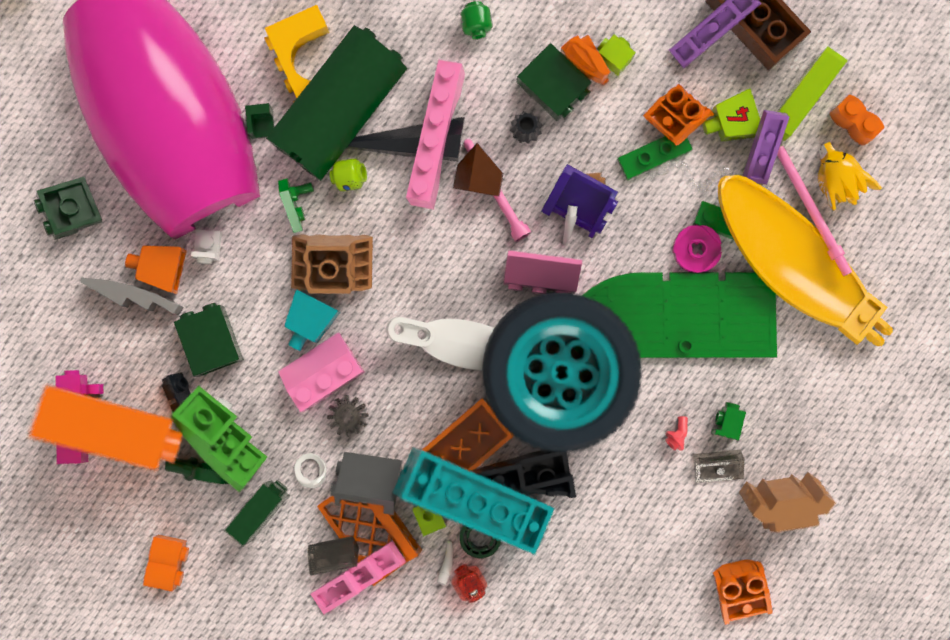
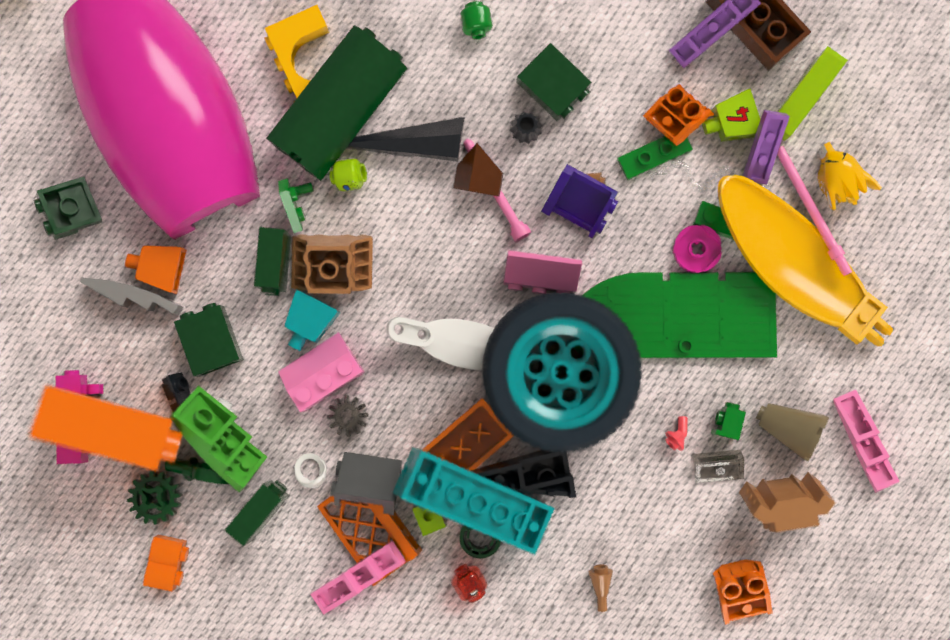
white bracket [190,229,222,264] -> none
dark green panel [245,103,275,139] -> none
clear smoke slope [307,536,359,576] -> none
bright pink arch [406,60,465,210] -> none
white helmet [437,541,453,585] -> none
orange slope [561,35,611,85] -> none
white helmet [562,205,578,246] -> none
lime brick [597,34,636,76] -> none
orange brick [830,94,885,145] -> none
none -> dark green gear [127,471,183,525]
none -> dark green brick [254,227,291,296]
none -> medium nougat cone [589,564,613,612]
none -> dark tan cone [756,403,829,461]
none -> bright pink slope [833,390,900,493]

